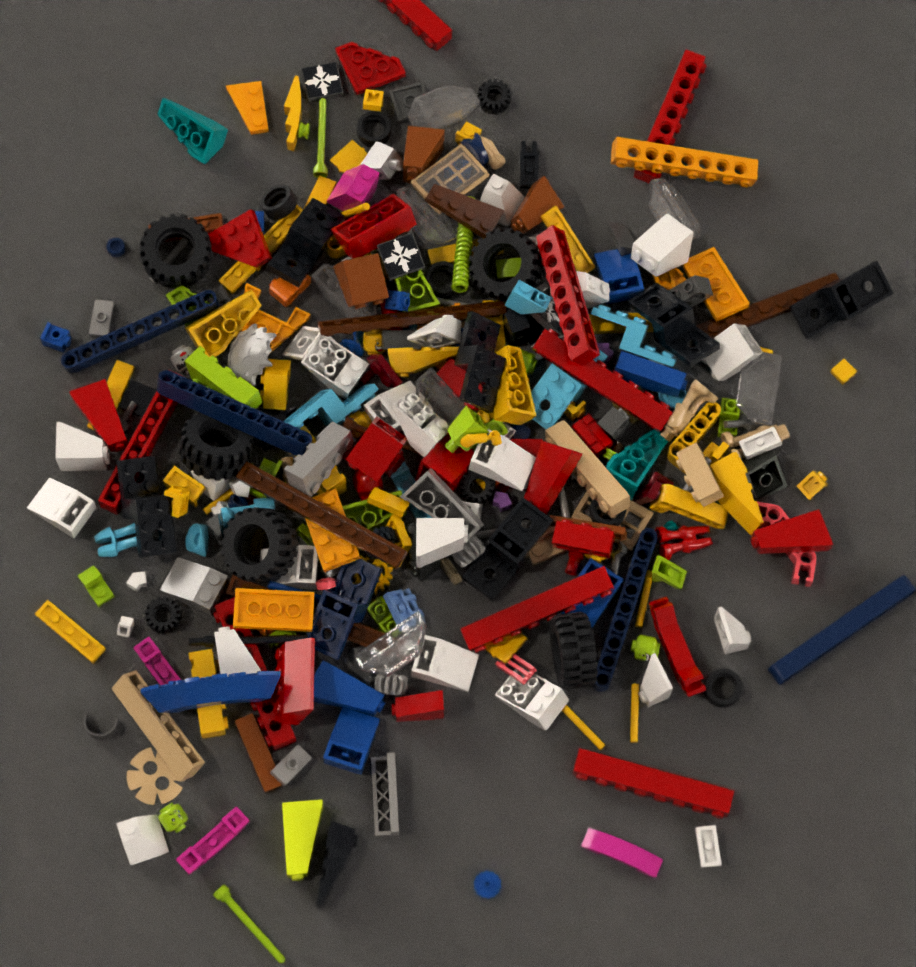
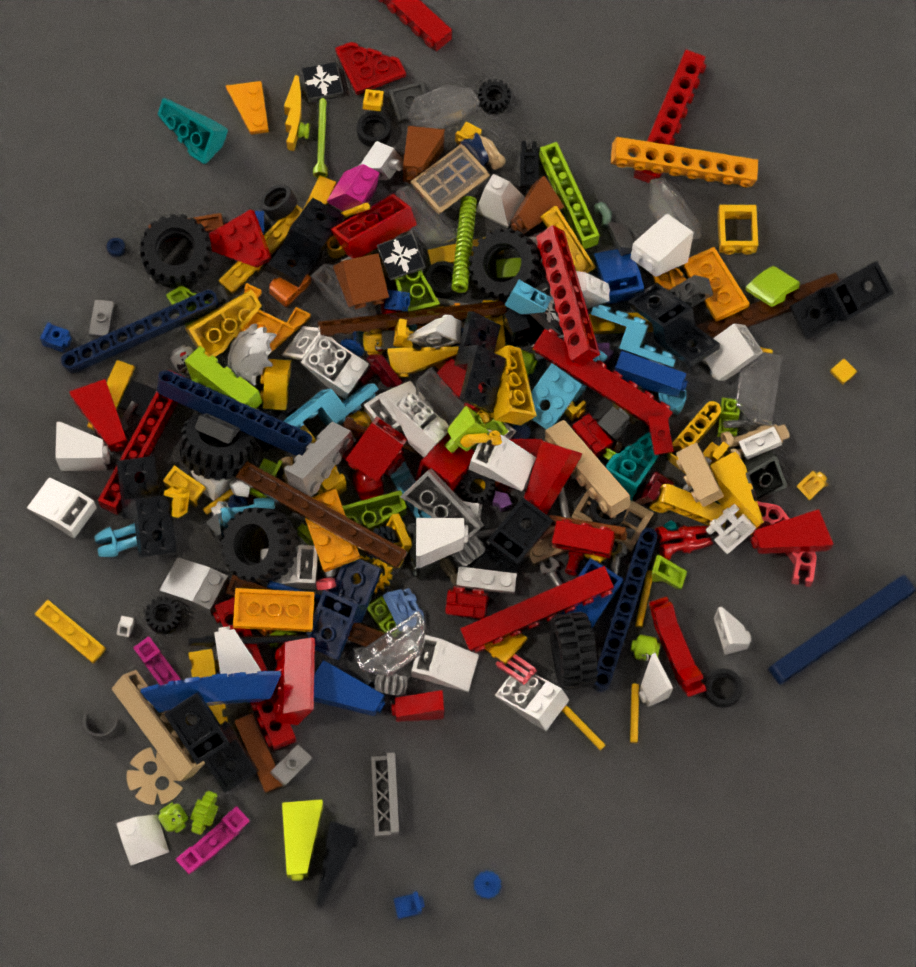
lime slope [77,565,115,607] -> none
white piece [126,572,147,592] -> none
medium azure piece [185,523,209,557] -> none
lime piece [213,884,285,963] -> none
blue slope [323,707,380,775] -> none
yellow piece [330,140,368,173] -> none
yellow tile [367,487,410,517] -> none
reddish brown wing [424,184,505,238] -> none
red brick [572,748,735,819] -> none
dark pink slope [581,828,663,879] -> none
tan piece [660,380,719,442] -> none
white plate [695,825,722,868] -> none
none -> black bracket [164,691,259,793]
none -> lime gear [190,791,218,835]
none -> dark grey slope [195,413,240,443]
none -> yellow bracket [393,319,414,348]
none -> blue bracket [393,891,425,920]
none -> red brick [445,586,488,619]
none -> white plate [456,567,517,594]
none -> lime brick [539,142,600,249]
none -> light grey bar [540,557,562,587]
none -> sand green arm [594,202,612,228]
none -> red plate [647,414,674,456]
none -> white plate [706,504,756,554]
none -> yellow window [717,205,758,255]
none -> lime slope [746,266,800,307]

